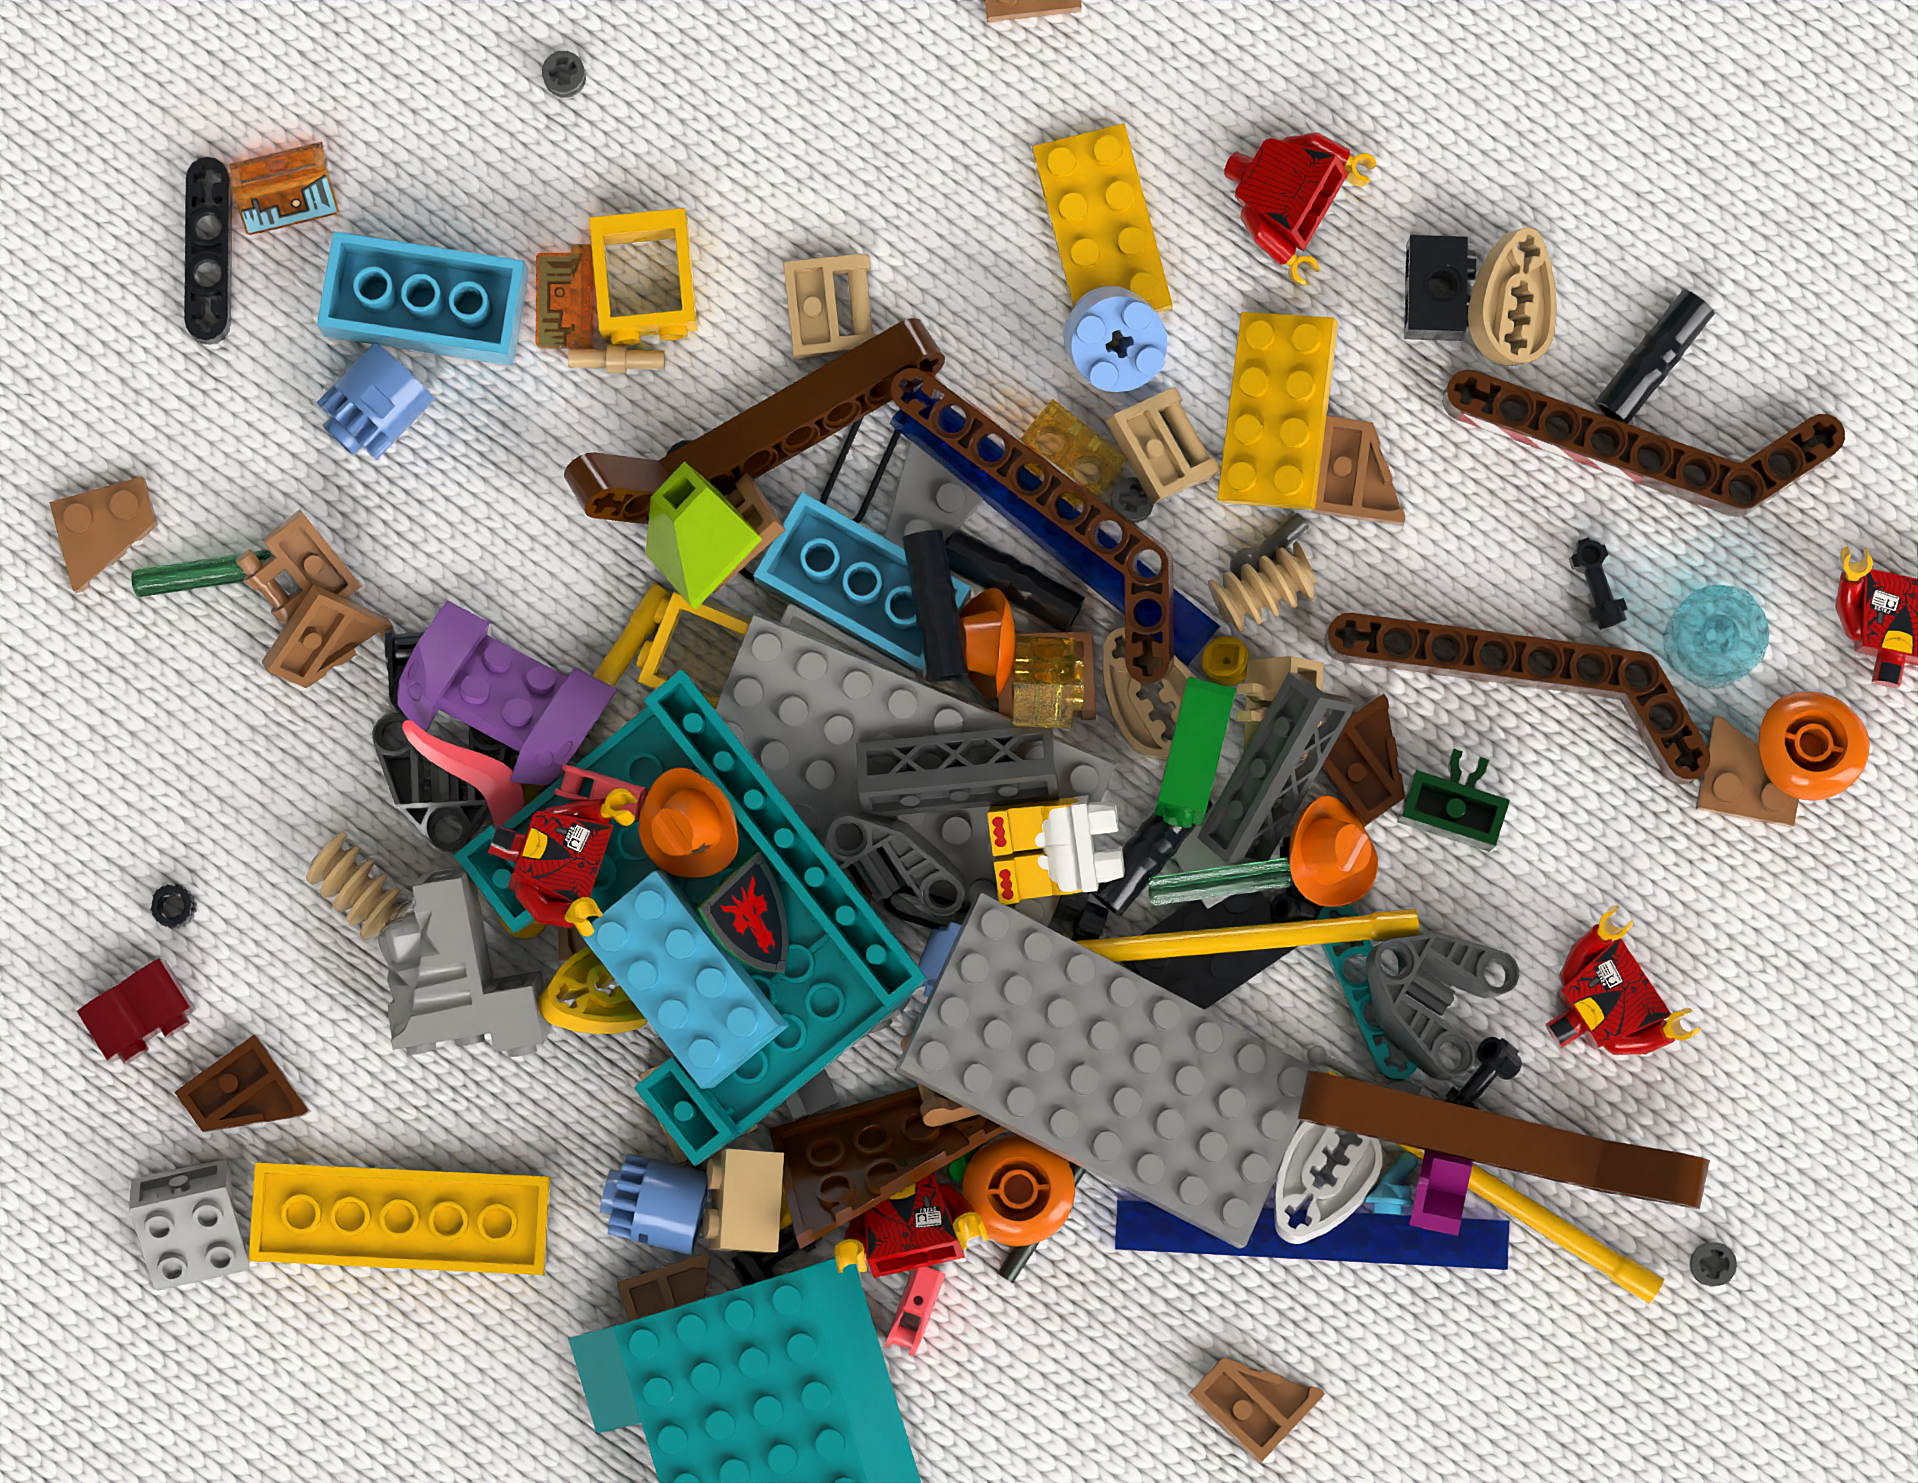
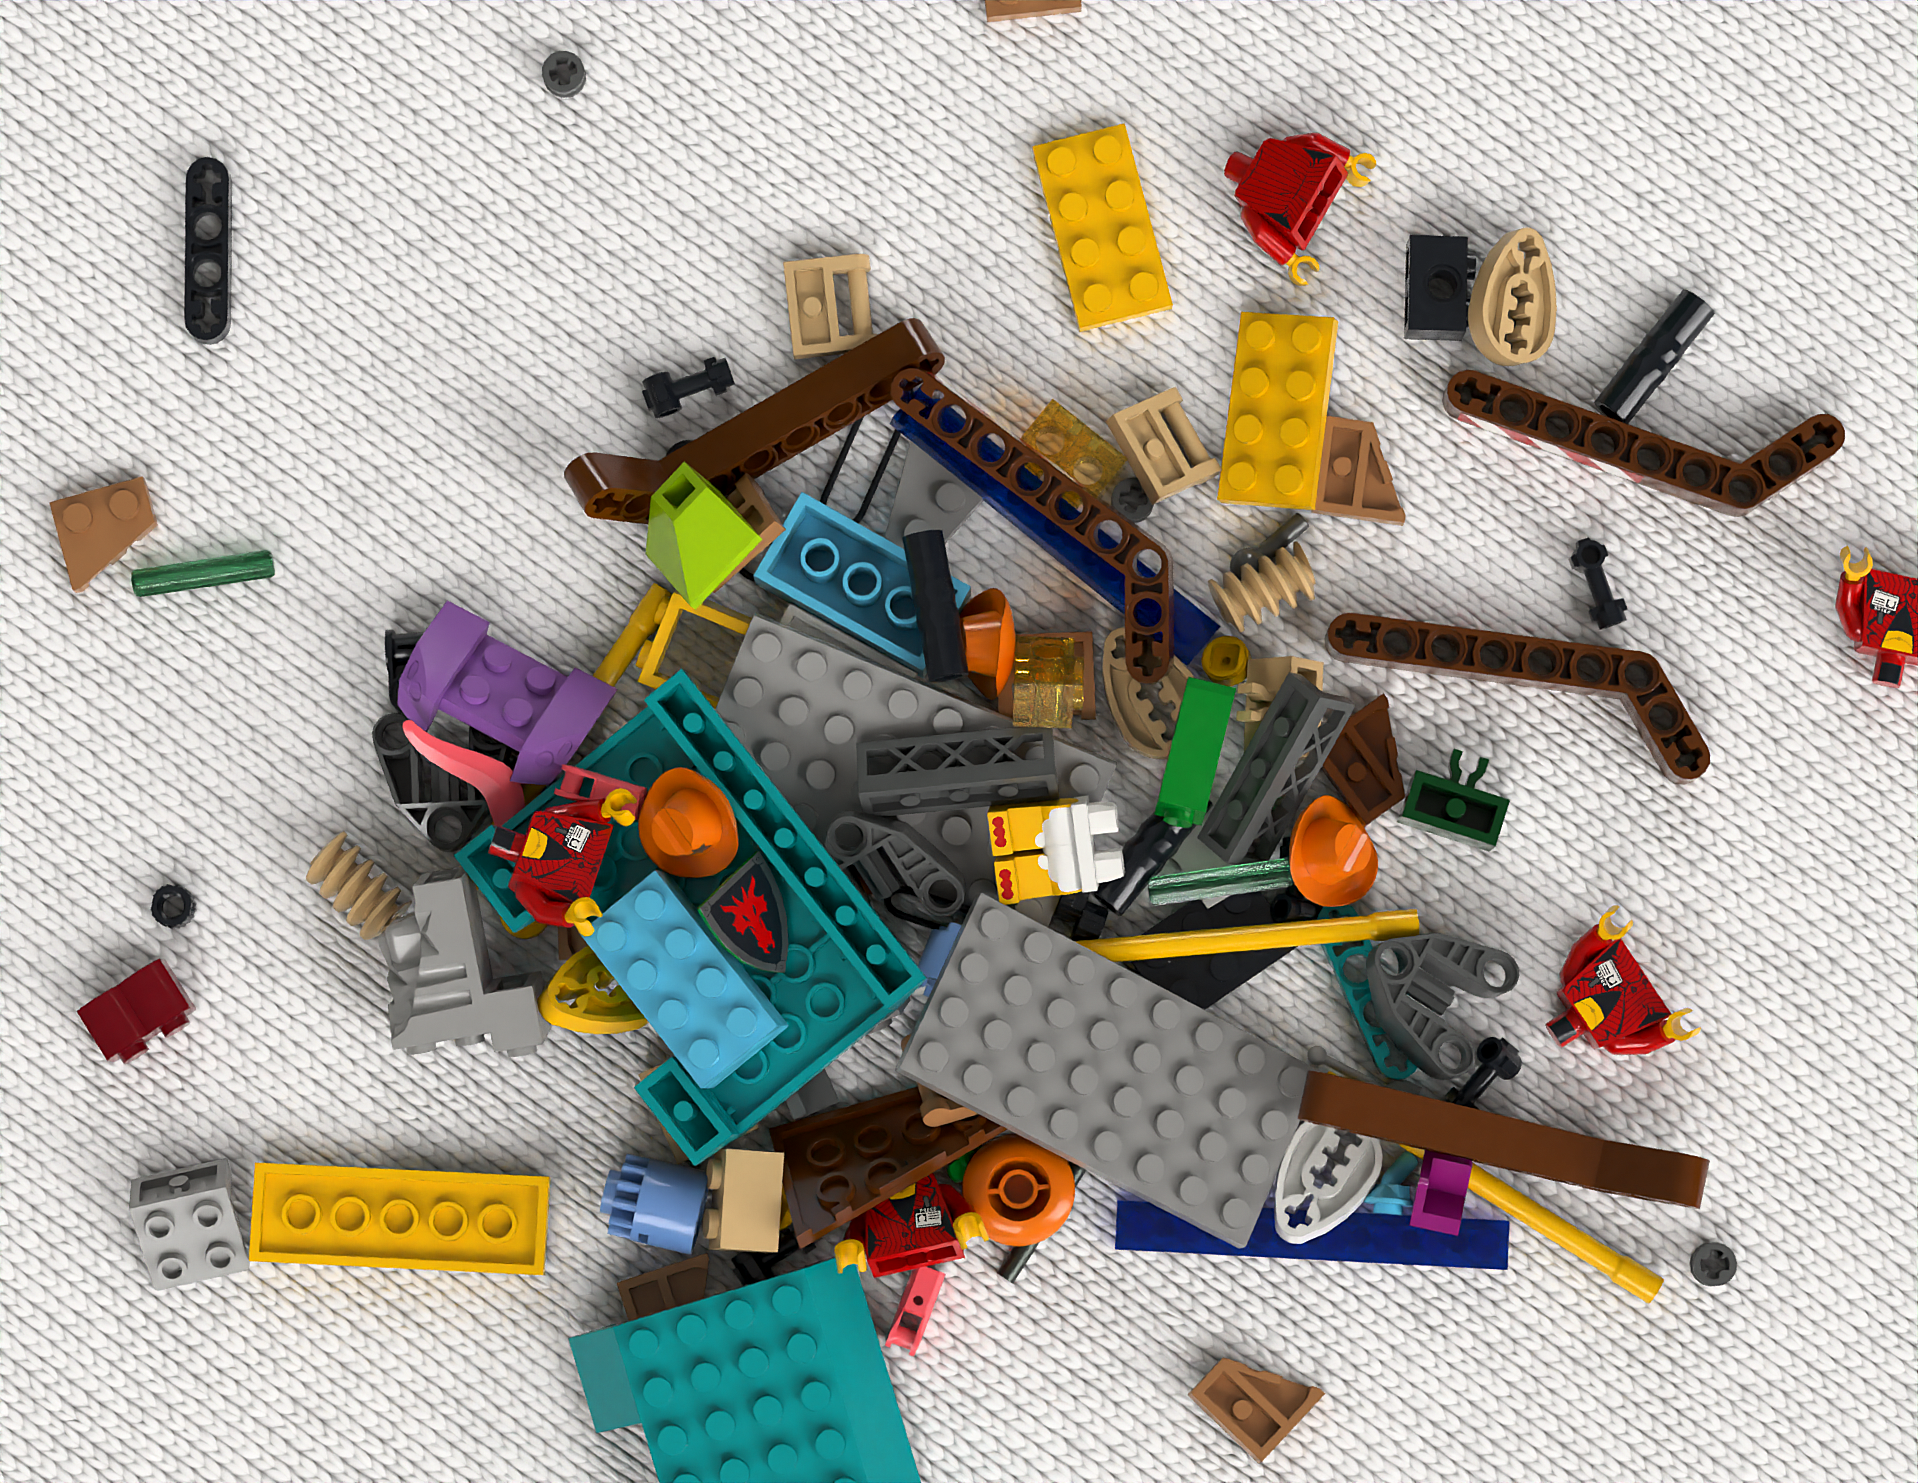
reddish brown wing [175,1034,311,1133] -> none
clear orange panel [229,141,339,235] -> none
medium nougat plate [236,509,362,624] -> none
medium nougat wing [262,584,394,688] -> none
medium blue gear [316,342,435,460] -> none
medium azure brick [317,231,529,366] -> none
clear orange panel [535,244,594,349] -> none
tan bar [568,344,665,374] -> none
yellow window [589,208,698,345] -> none
black axle [946,529,1086,632] -> none
light blue brick [1063,286,1168,392] -> none
clear light blue brick [1663,585,1769,689] -> none
medium nougat wing [1696,716,1799,828] -> none
orange hat [1758,691,1870,801] -> none
none -> black bar [642,357,735,418]

